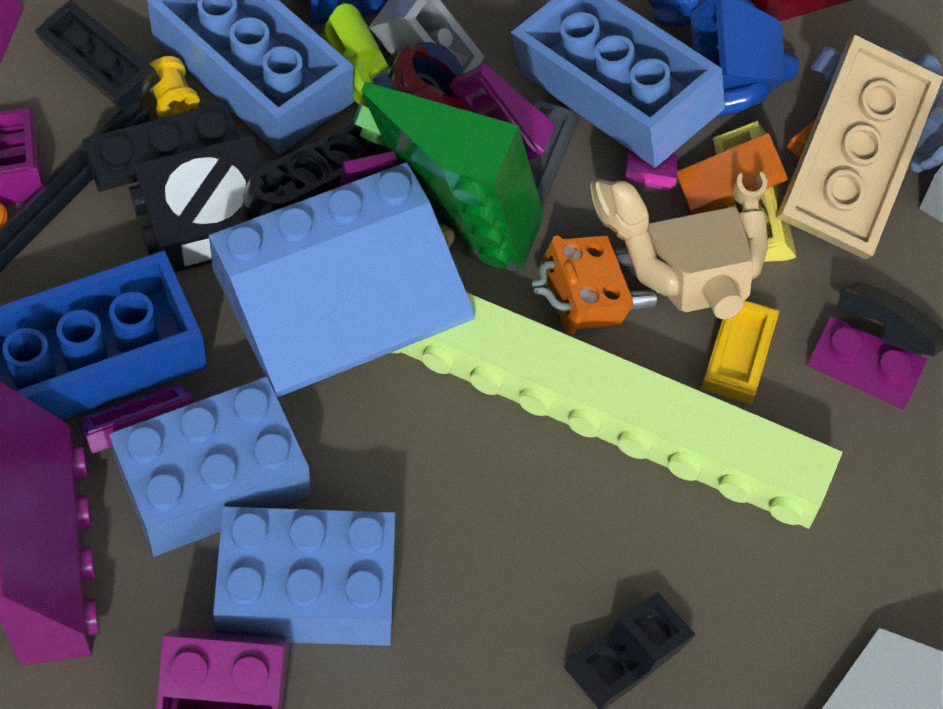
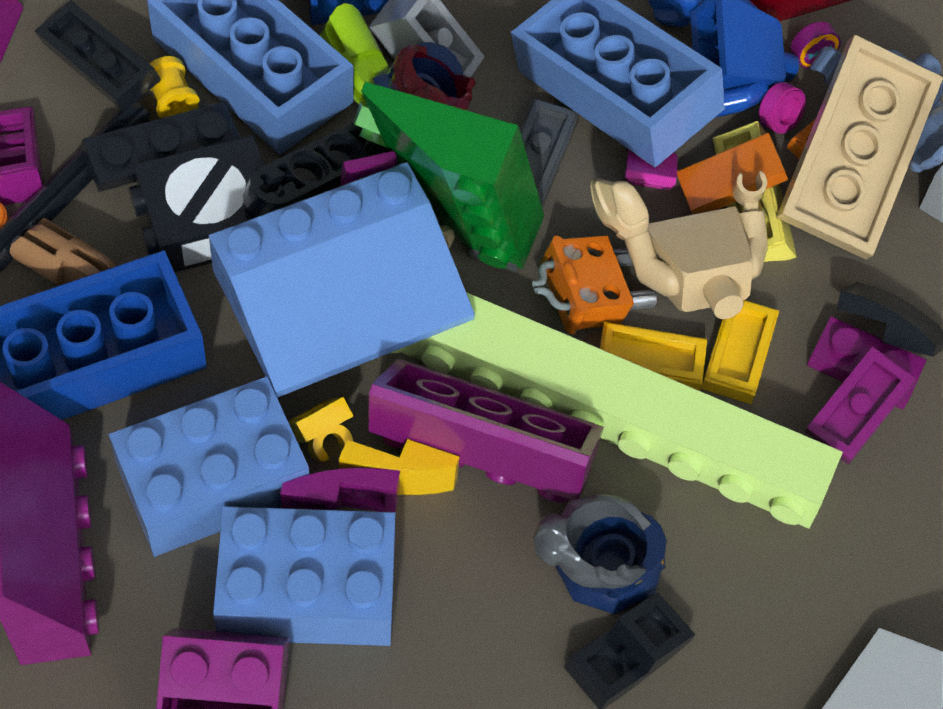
magenta plate [78,384,194,454] -> none
magenta slope [450,63,555,160] -> none
none -> medium nougat arm [9,218,116,286]
none -> magenta slope [280,468,400,514]
none -> yellow tile [288,397,353,462]
none -> yellow slope [339,439,460,495]
none -> magenta slope [369,359,604,503]
none -> piece [534,494,667,614]
none -> yellow tile [599,322,707,391]
none -> dark pink tile [759,82,806,134]
none -> magenta tile [790,22,841,69]
none -> magenta plate [805,346,916,465]

